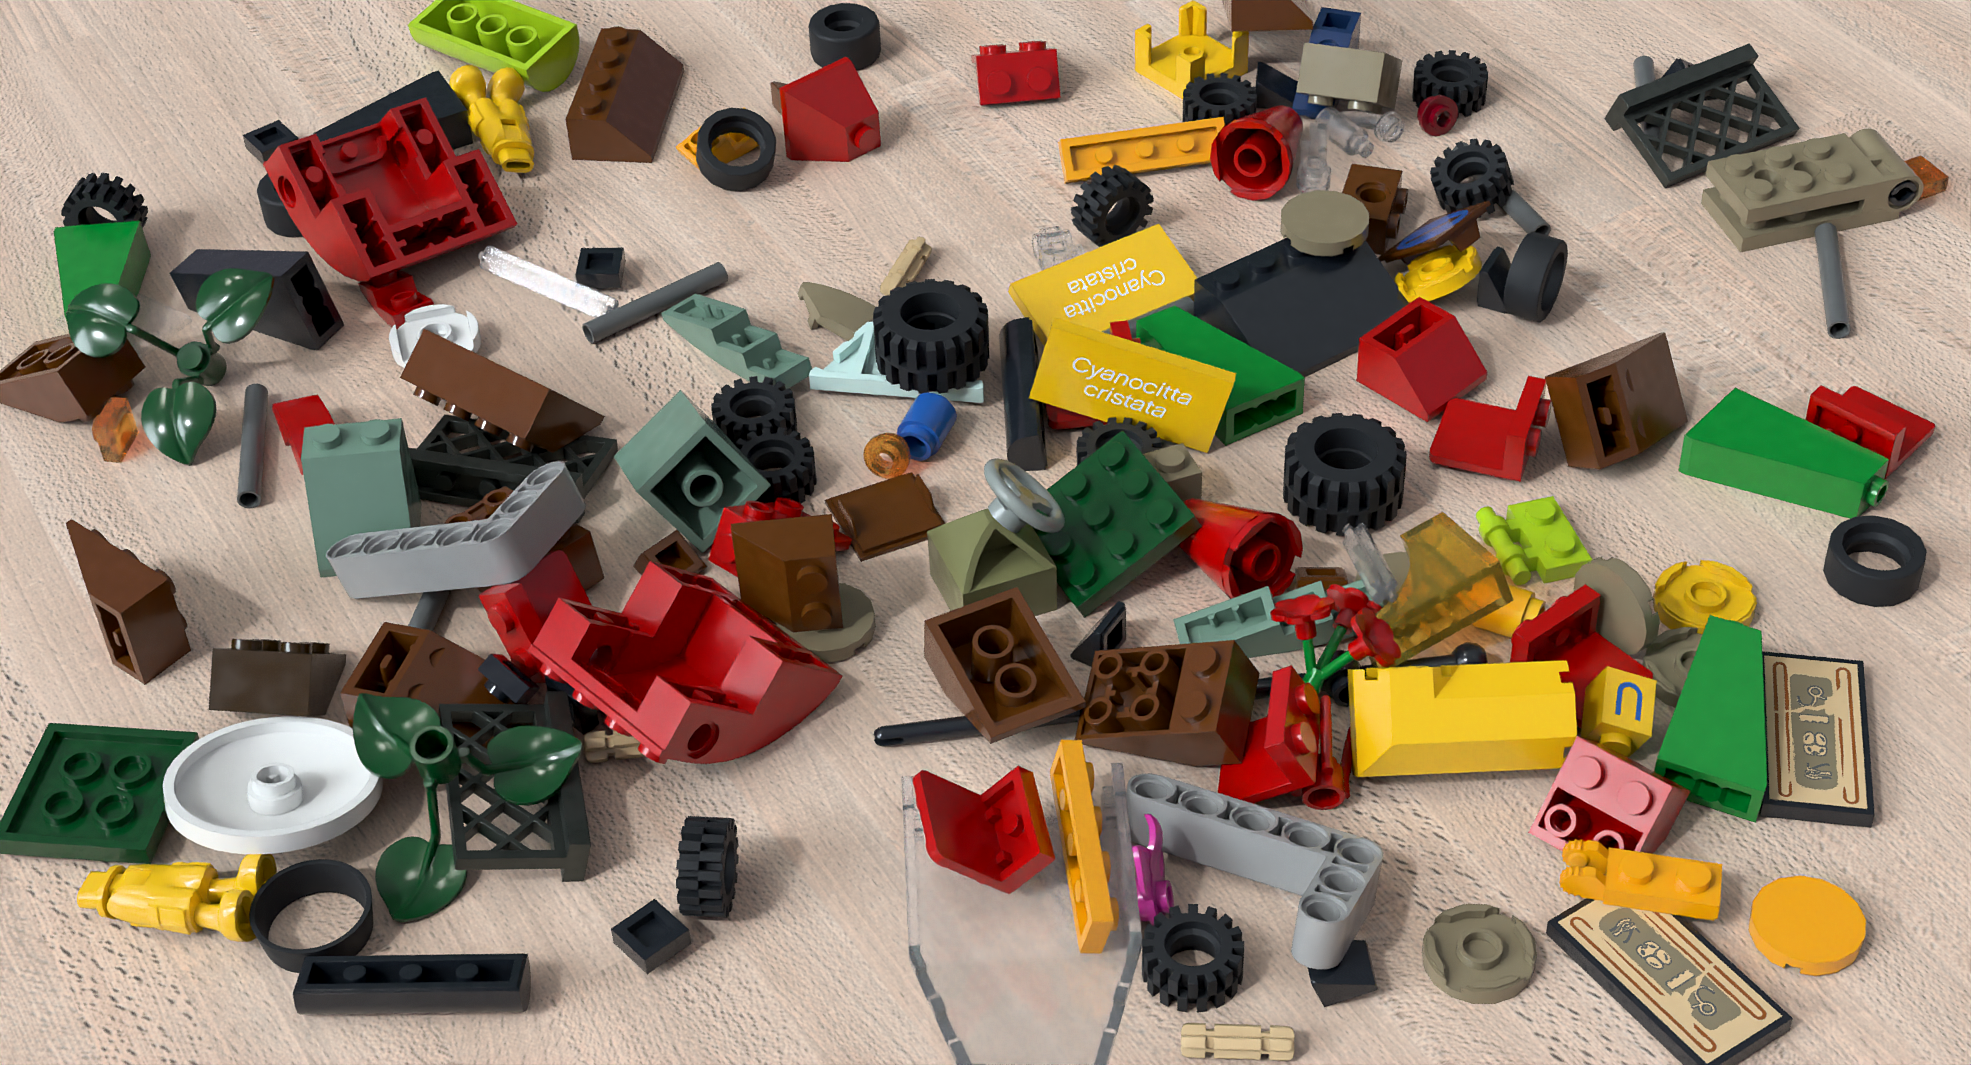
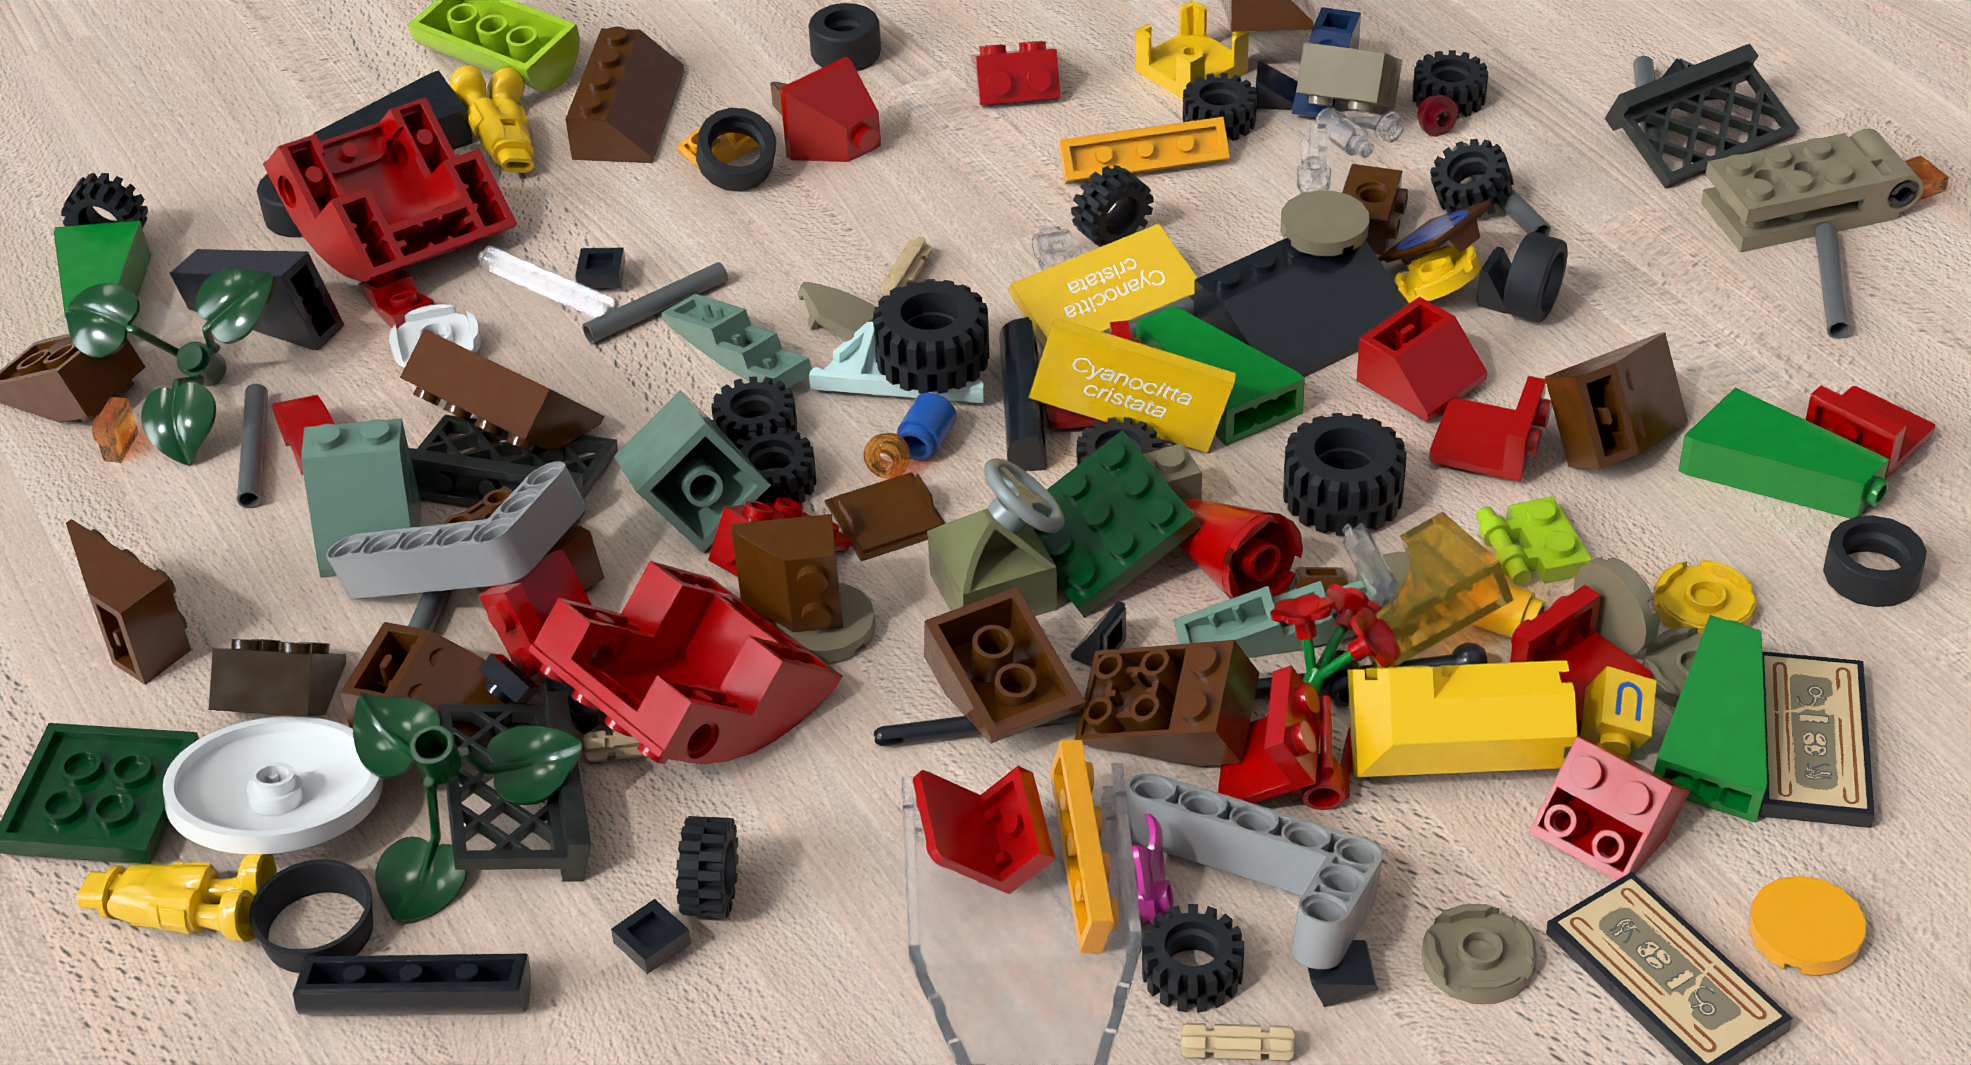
black plate [243,120,299,164] -> none
reddish brown slope [633,530,707,575] -> none
red cone [1210,105,1303,201] -> none
light orange hinge [1559,839,1722,921] -> none

